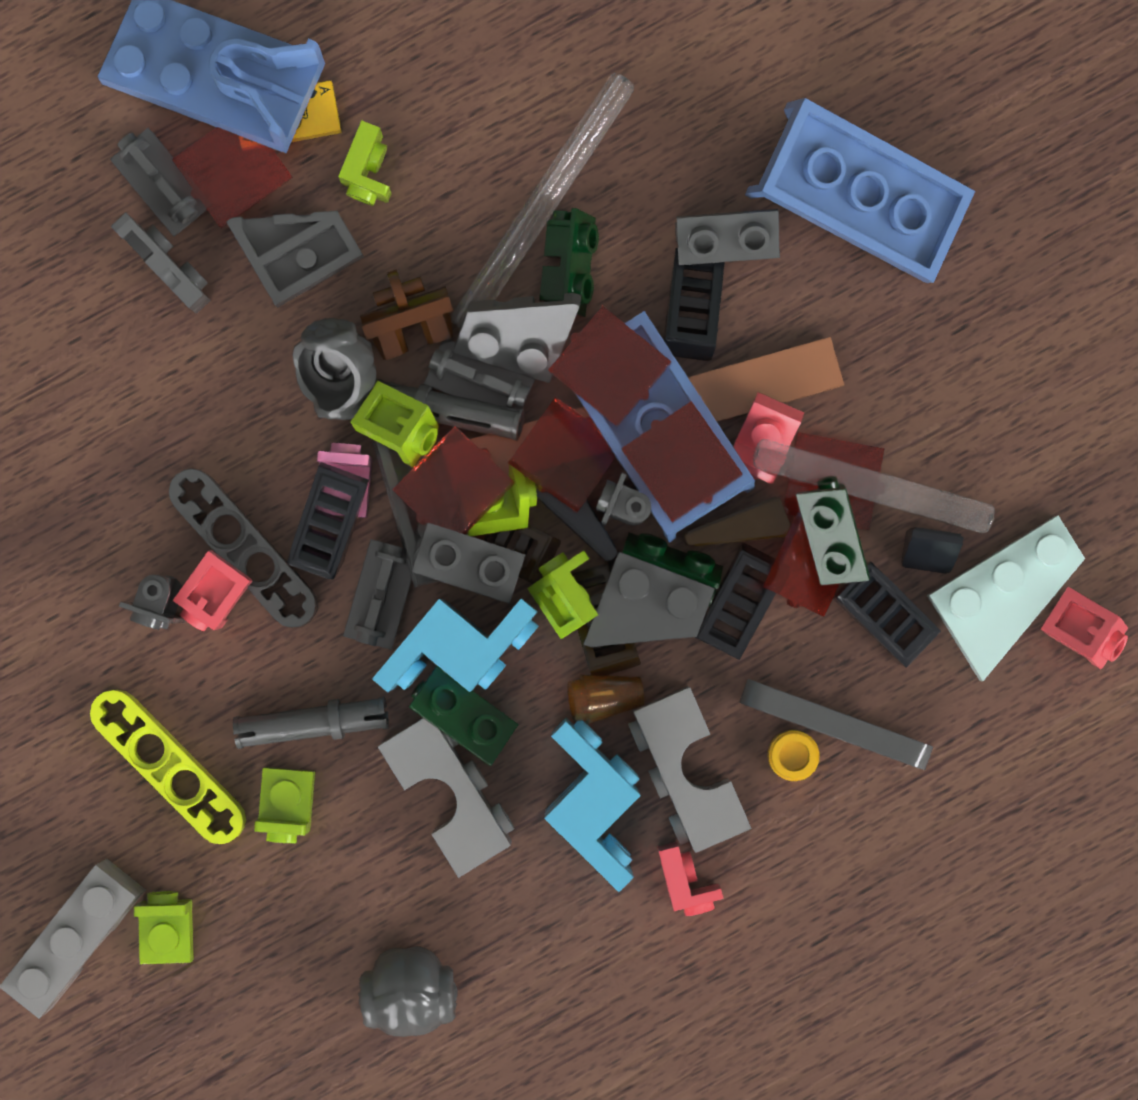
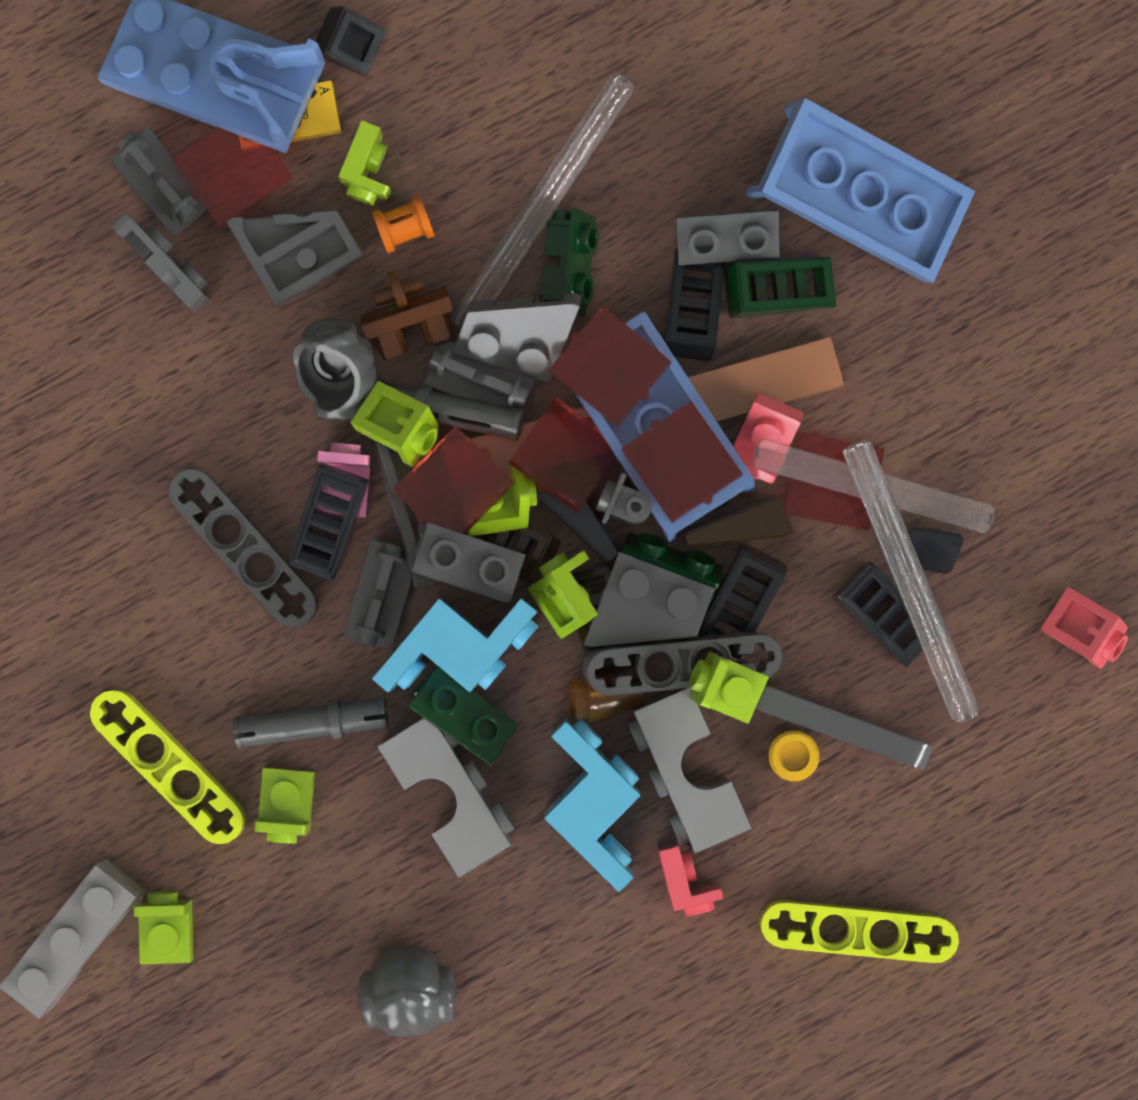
dark grey hinge [119,575,185,630] -> none
coral bracket [173,550,253,631] -> none
clear red piece [763,508,861,617] -> none
hinge [796,476,870,585] -> none
light aqua wing [927,515,1085,681] -> none
none -> black slope [315,7,386,76]
none -> orange bush [372,194,435,254]
none -> dark grey beam [582,632,782,696]
none -> lime bracket [688,651,769,724]
none -> dark green slope [724,257,837,319]
none -> neon yellow beam [759,900,959,963]
none -> clear axle [843,440,979,723]

